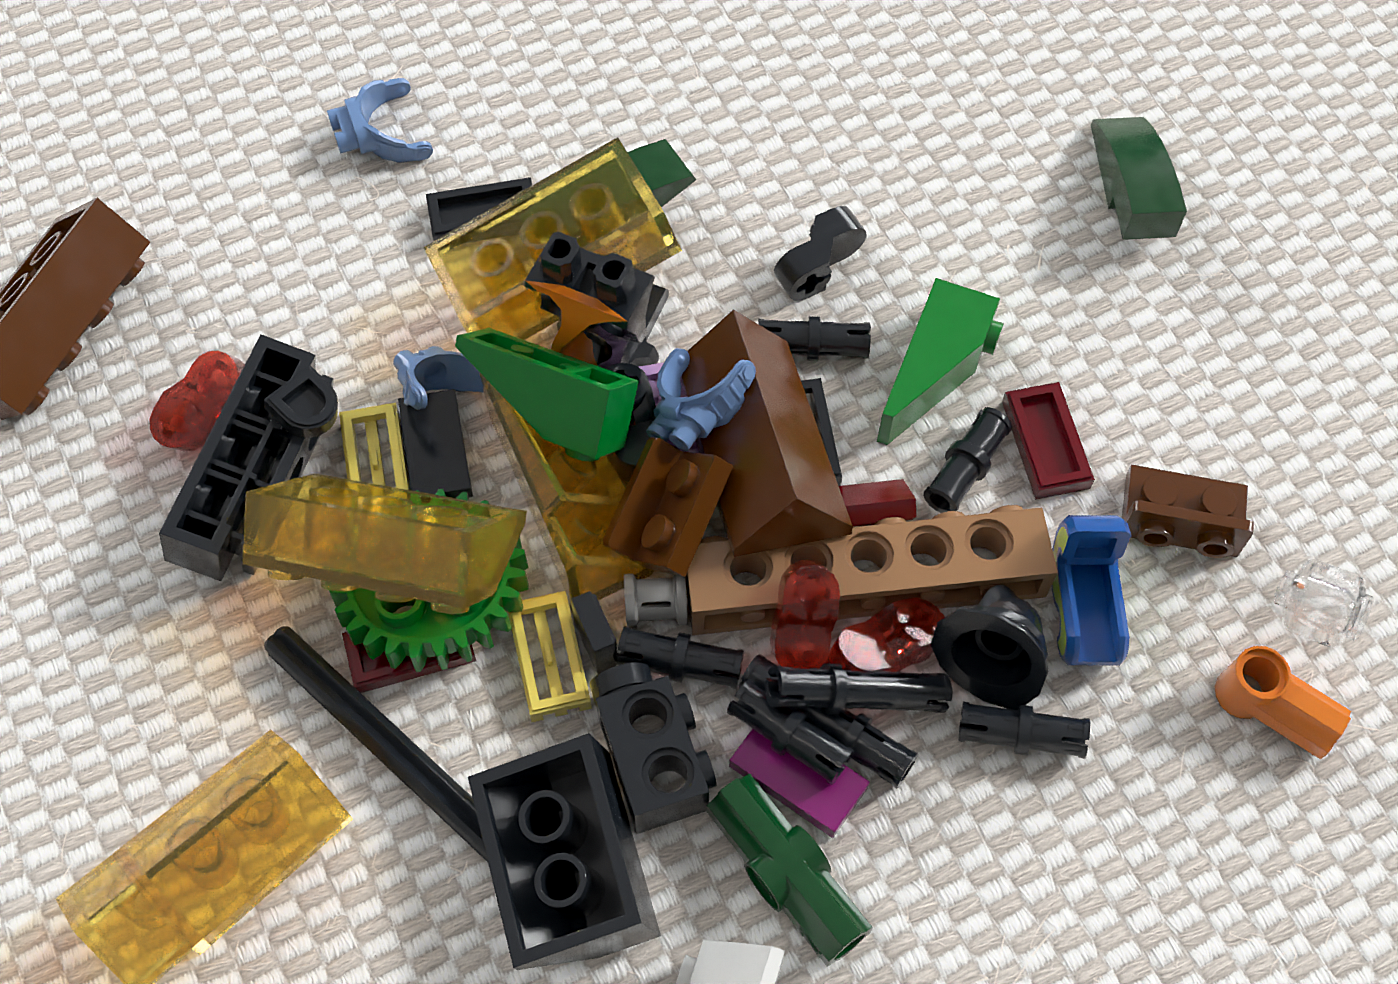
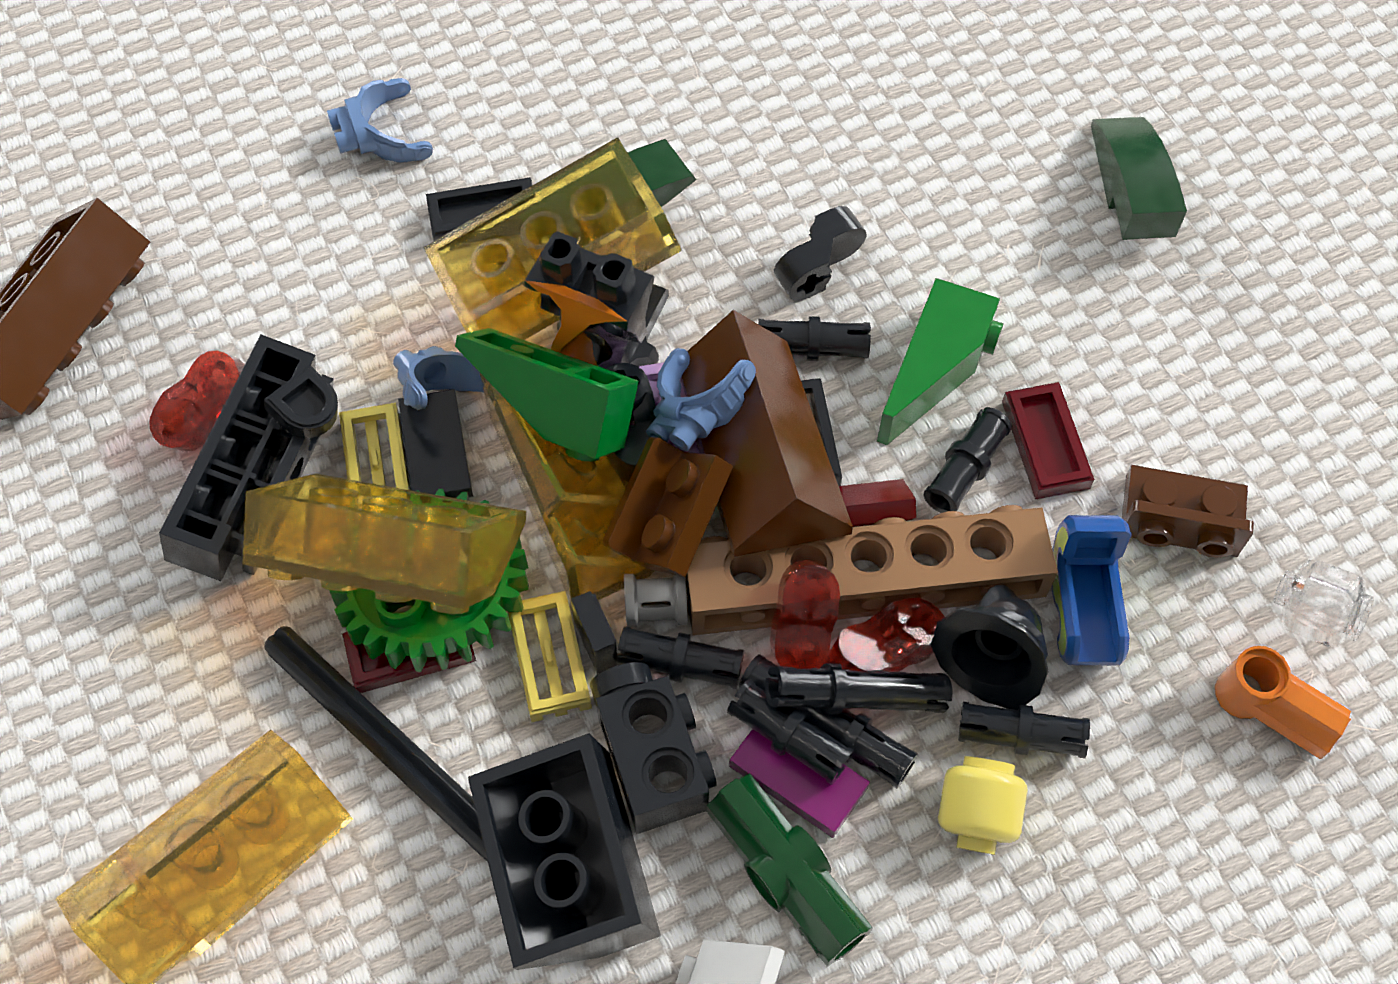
none -> light yellow head [938,756,1028,855]

